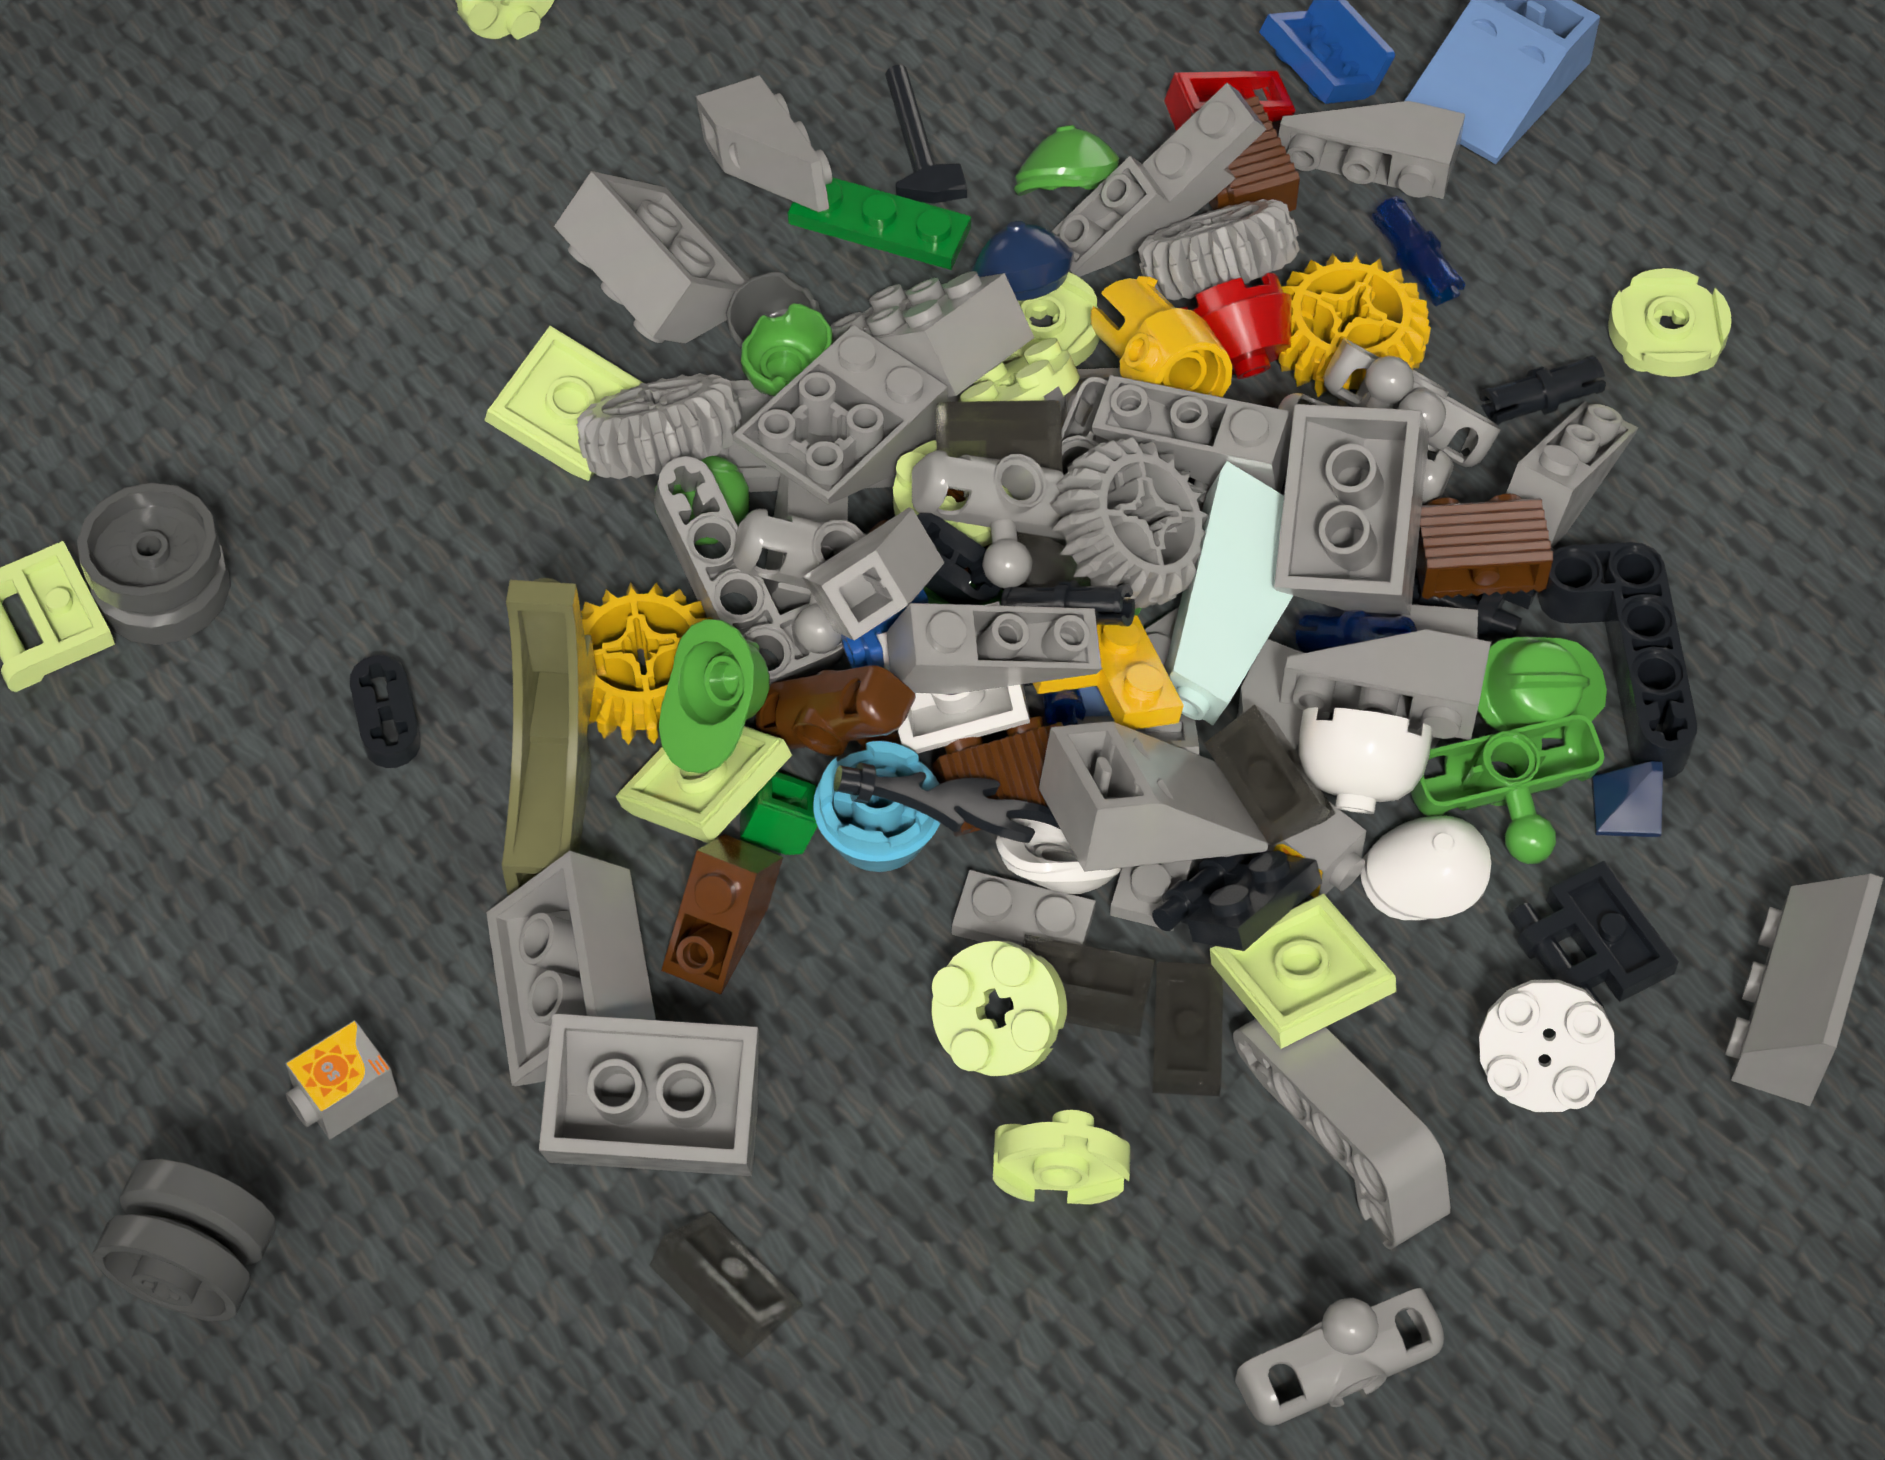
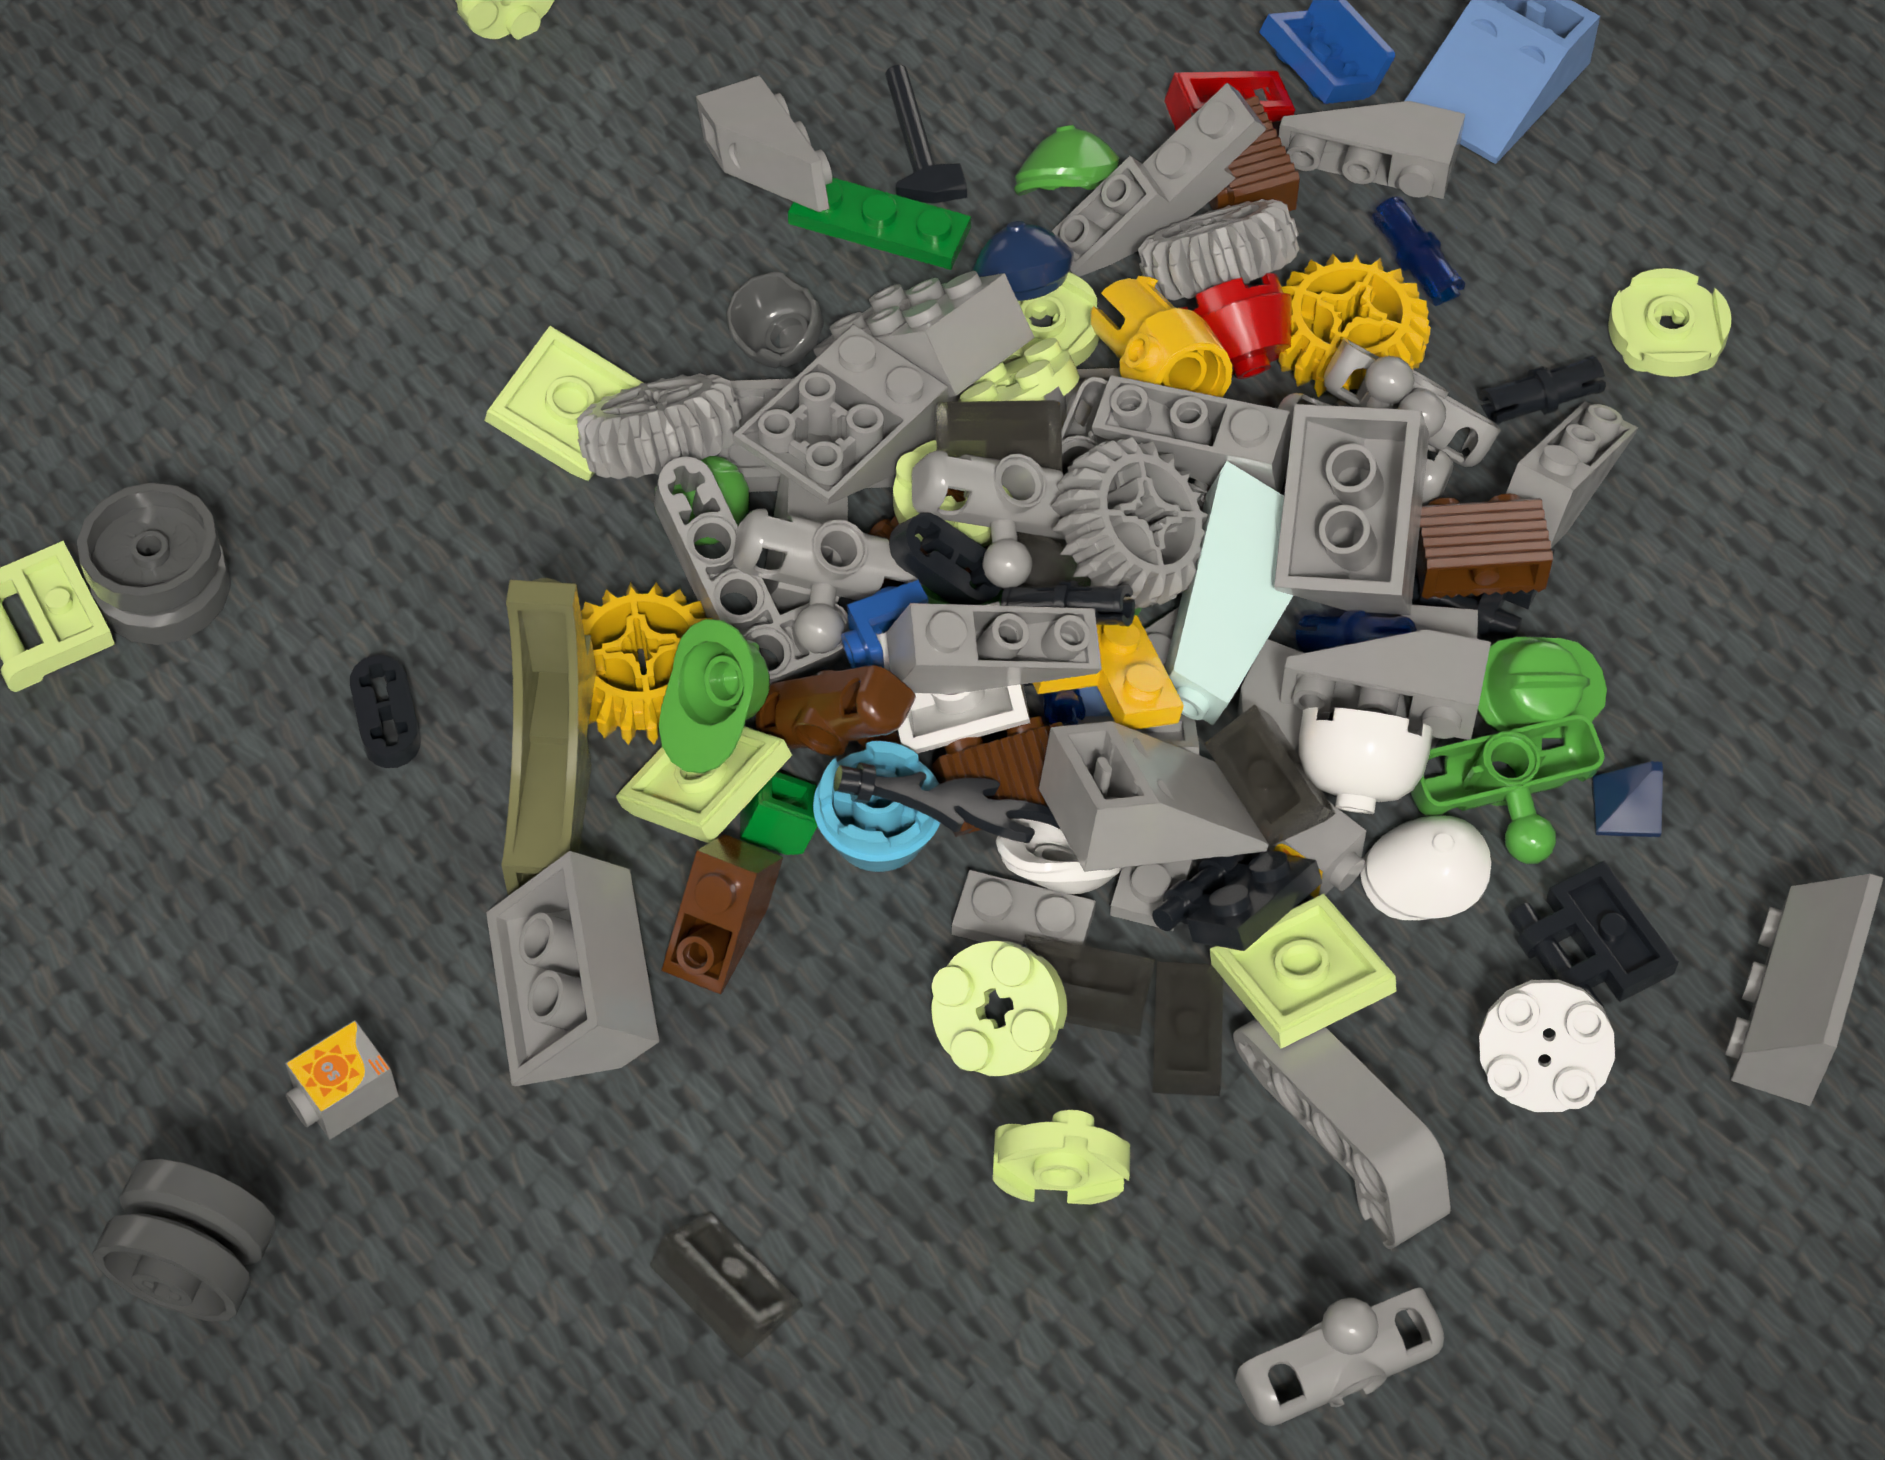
light grey slope [539,1014,759,1176] -> none
light grey slope [554,171,749,344] -> none
bright green hair [741,303,833,397] -> none
light grey slope [802,507,944,641] -> none
black beam [1539,542,1697,780] -> none

